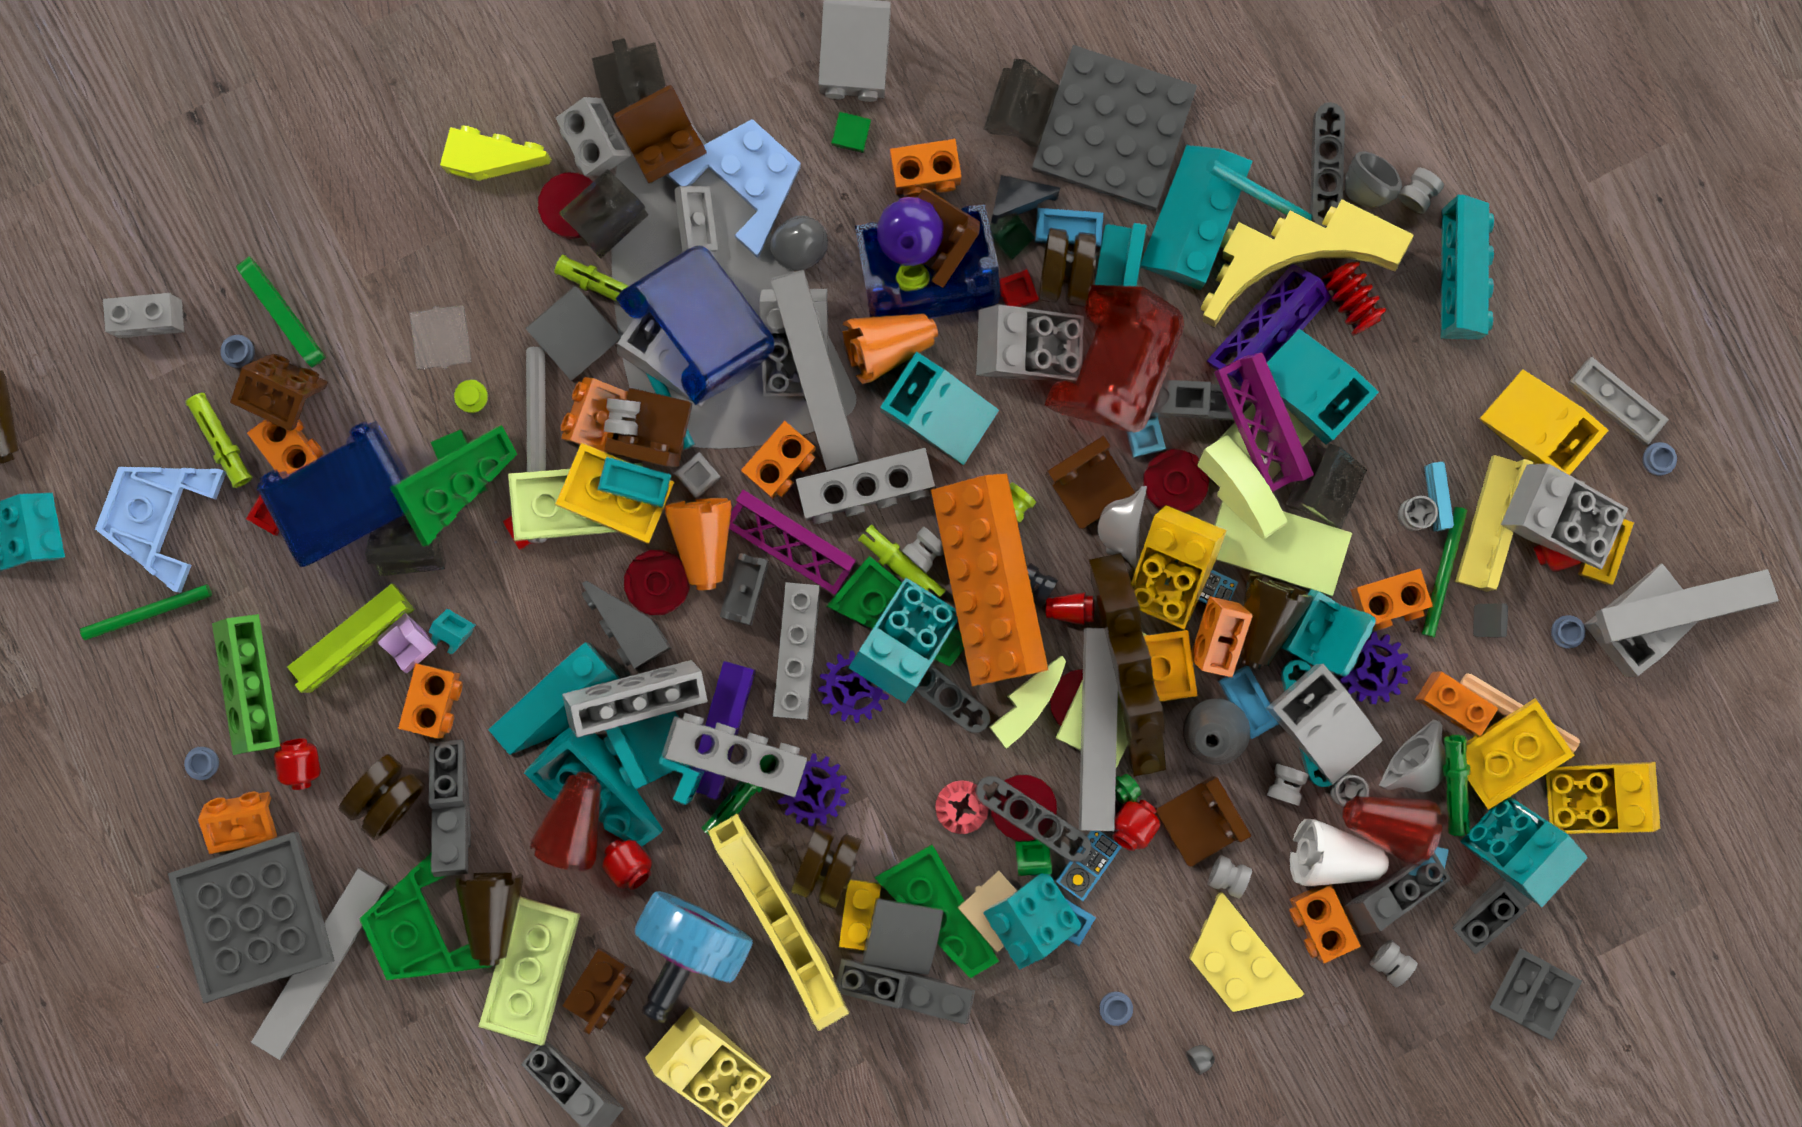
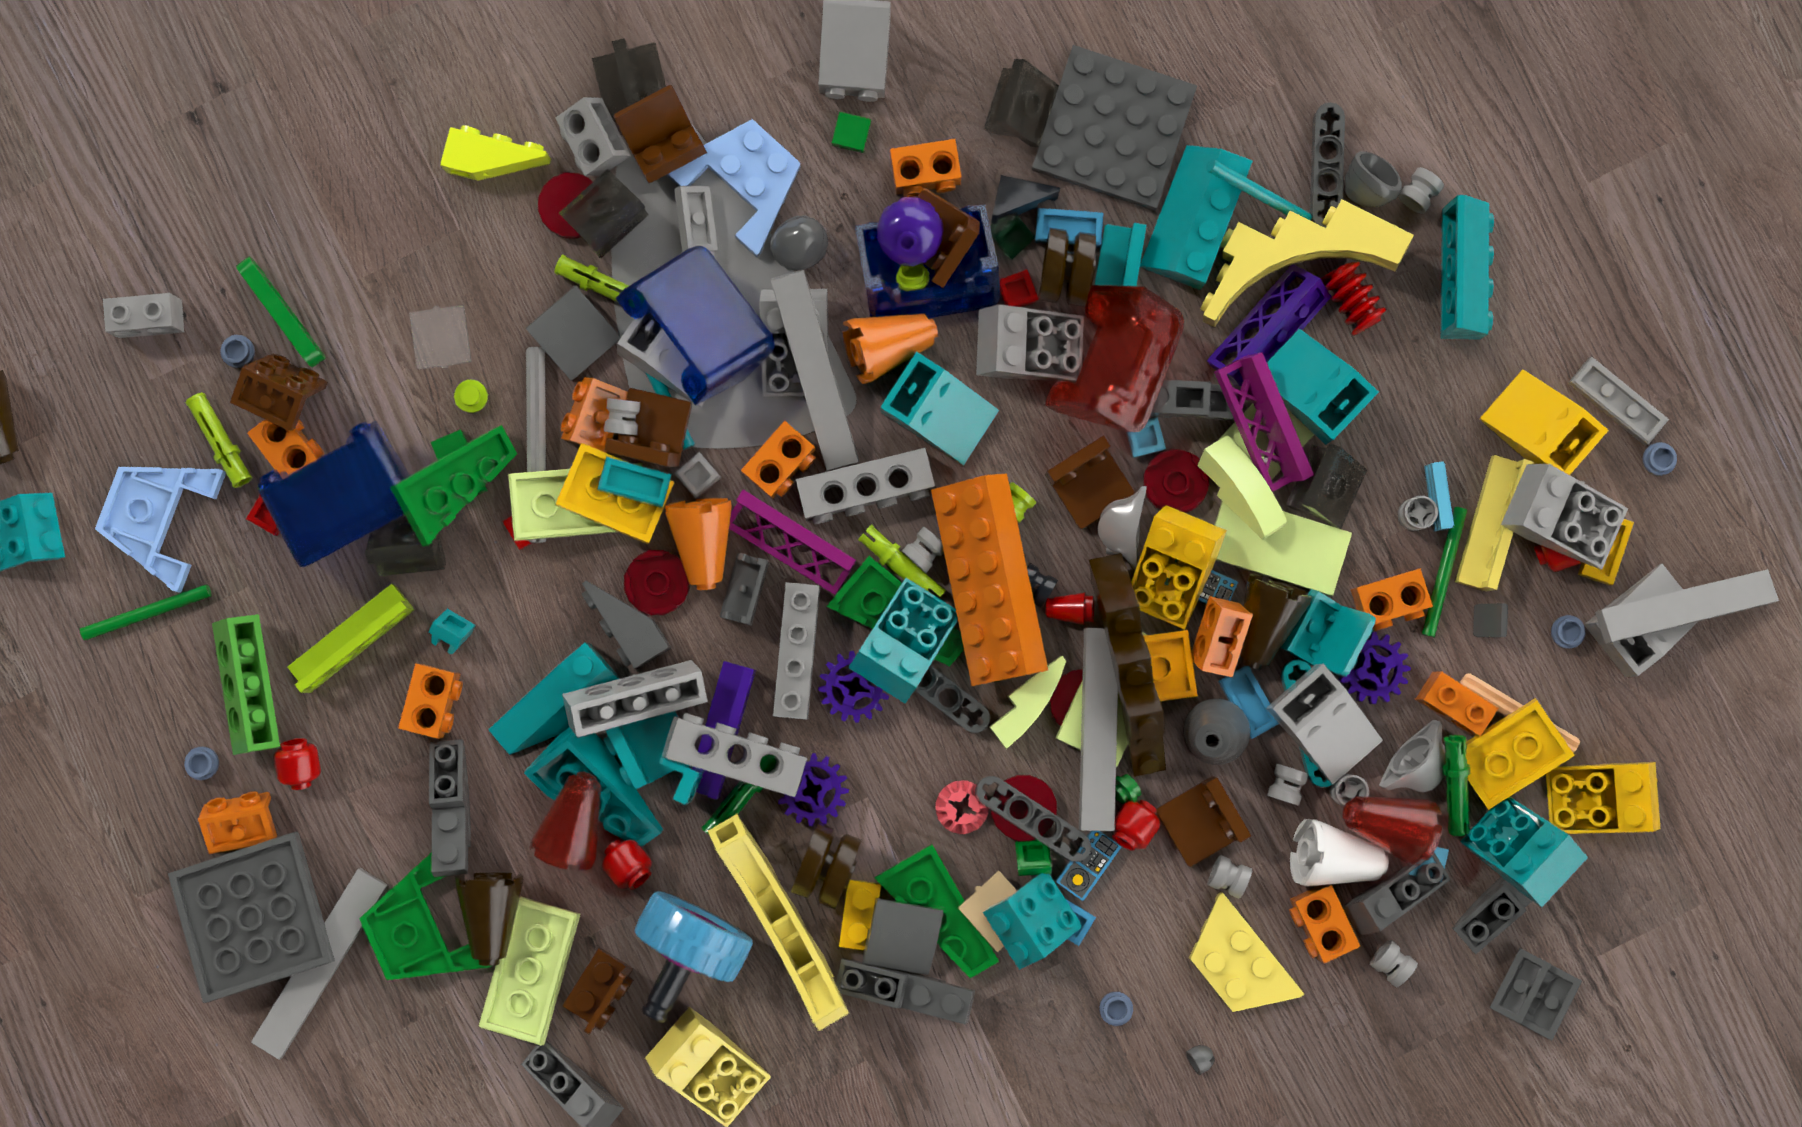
dark brown wheel [338,754,425,841] -> none
lavender panel [377,613,436,674] -> none

